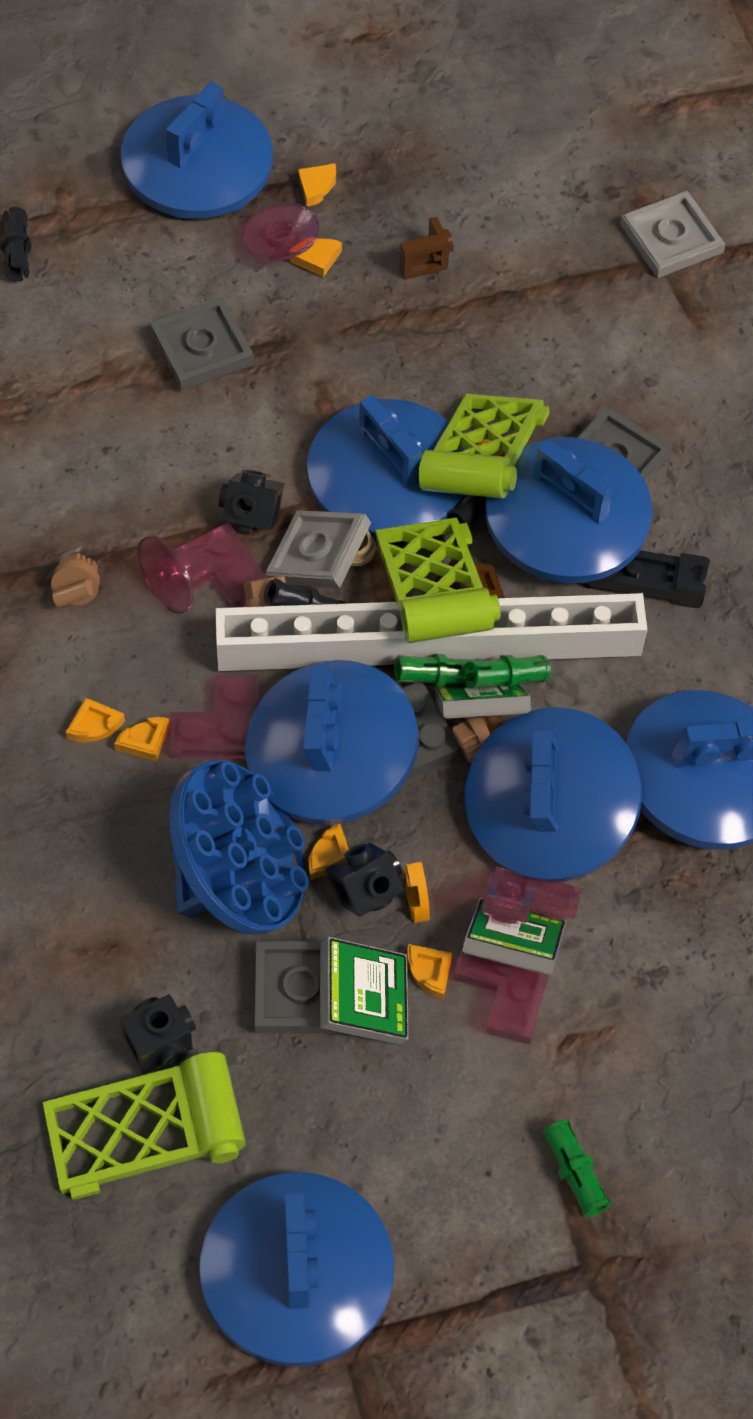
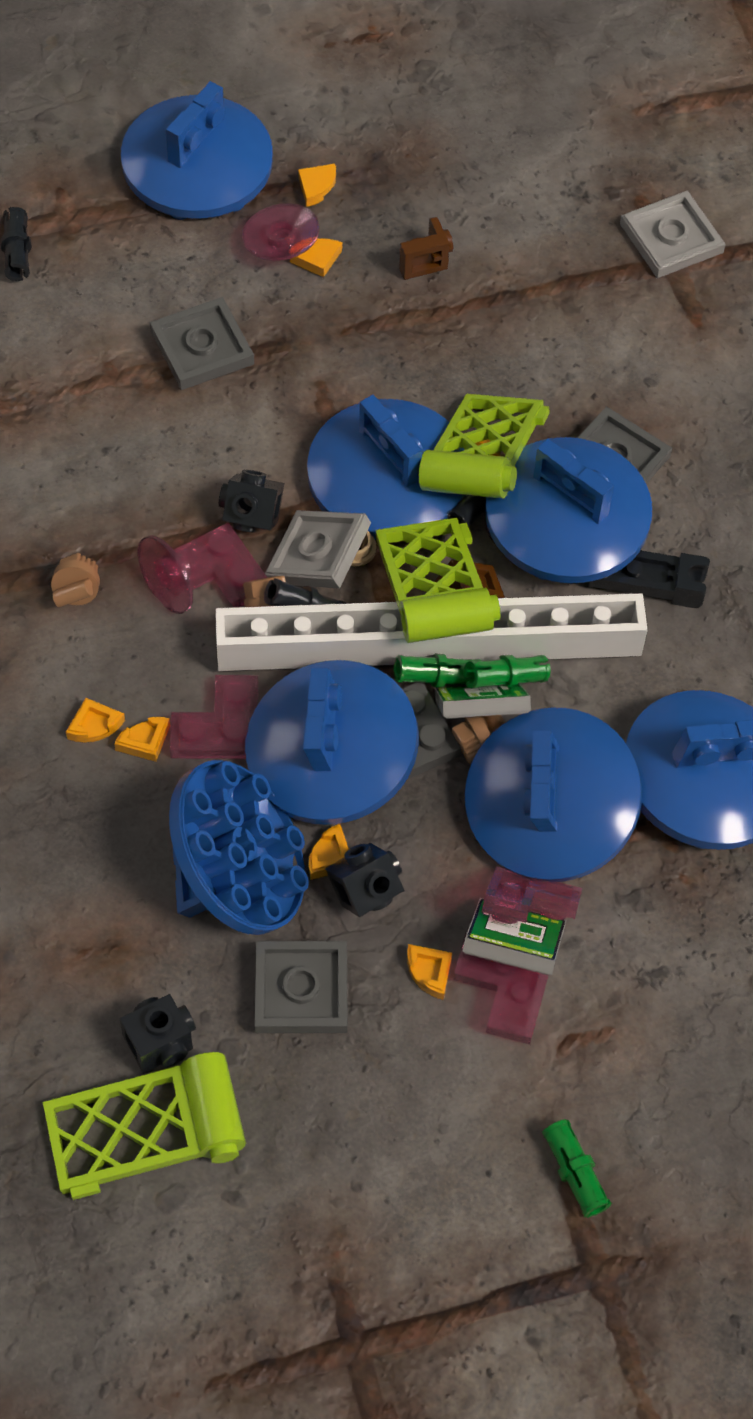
blue bracket [200,1172,394,1367] -> none
tile [320,937,409,1045] -> none
light orange tile [403,862,430,923] -> none

